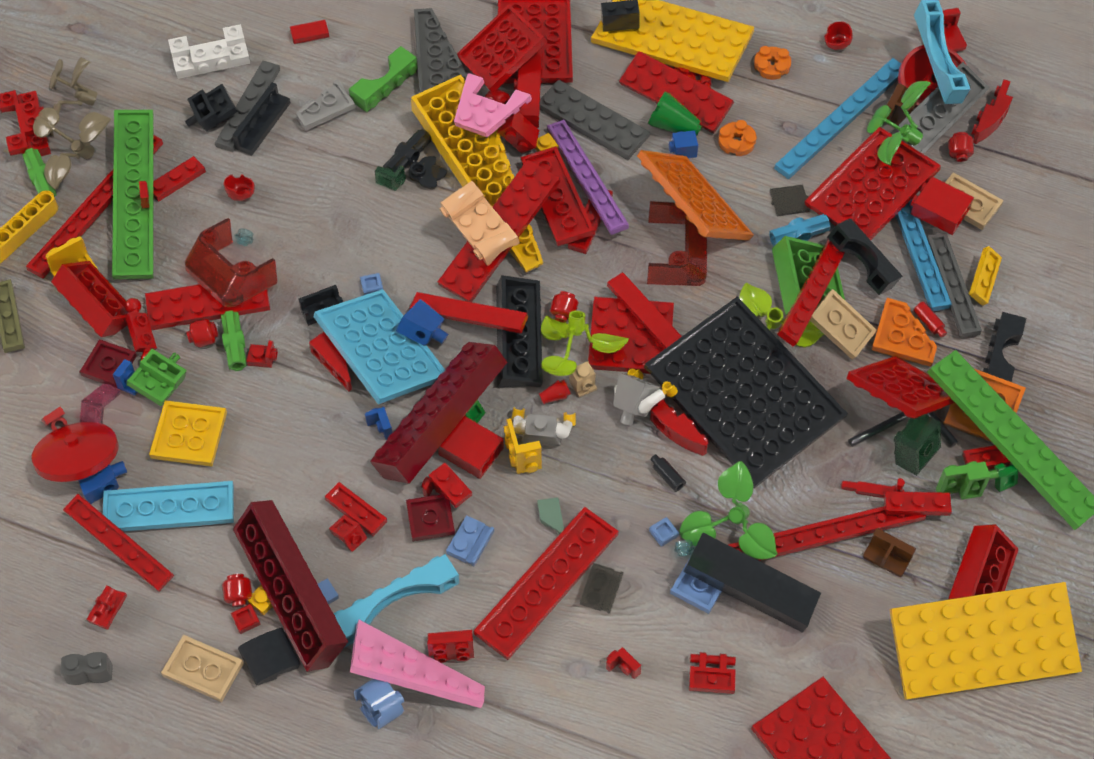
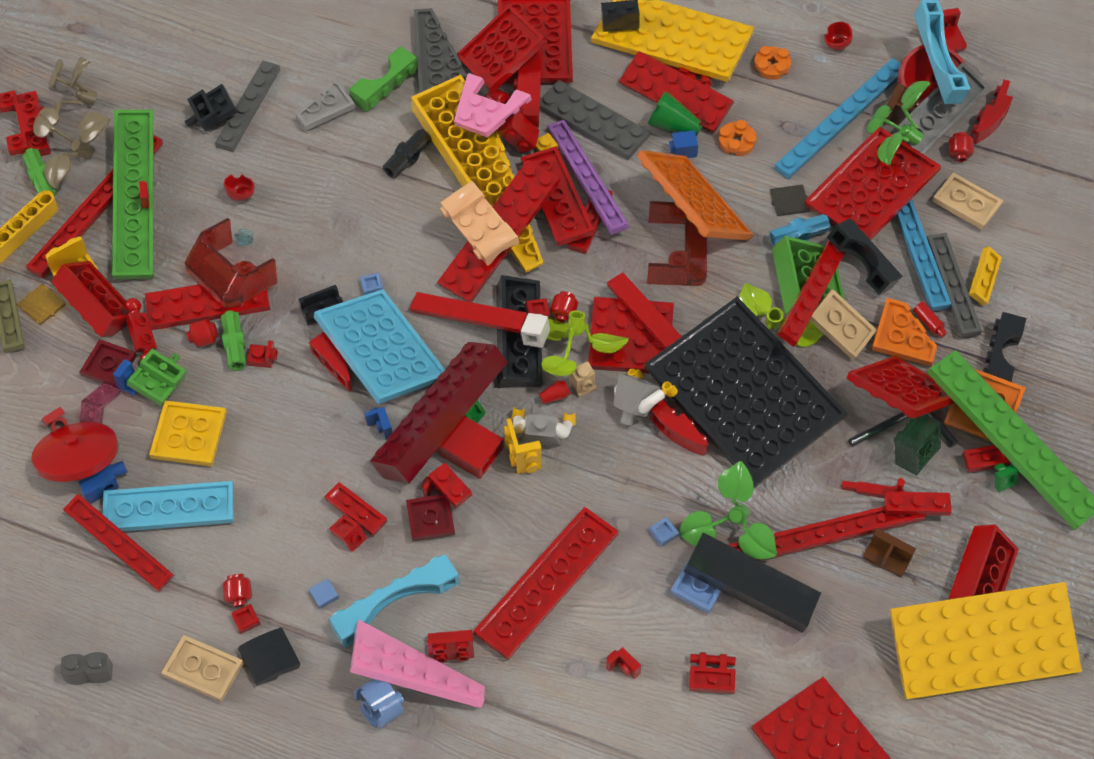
red hips [87,585,127,630] -> none
red plate [154,156,206,202] -> none
white bracket [168,24,250,79] -> none
black fence [232,82,291,156] -> none
dark red brick [233,500,348,672] -> none
yellow plate [247,585,273,616] -> none
red tile [290,20,330,44] -> none
clear green bracket [375,165,406,191] -> none
blue torso [396,299,449,345] -> none
black plate [409,156,447,188] -> none
medium blue plate [446,515,494,567] -> none
sand green tile [537,497,564,535] -> none
clear smoke plate [580,563,624,614] -> none
black cylinder [650,454,686,492] -> none
clear light blue plate [674,540,695,556] -> none
red brick [910,176,974,235] -> none
bright green plate [936,461,998,500] -> none
none -> clear yellow piece [17,283,66,326]
none -> white brick [521,313,550,348]
none -> red tile [526,298,550,319]

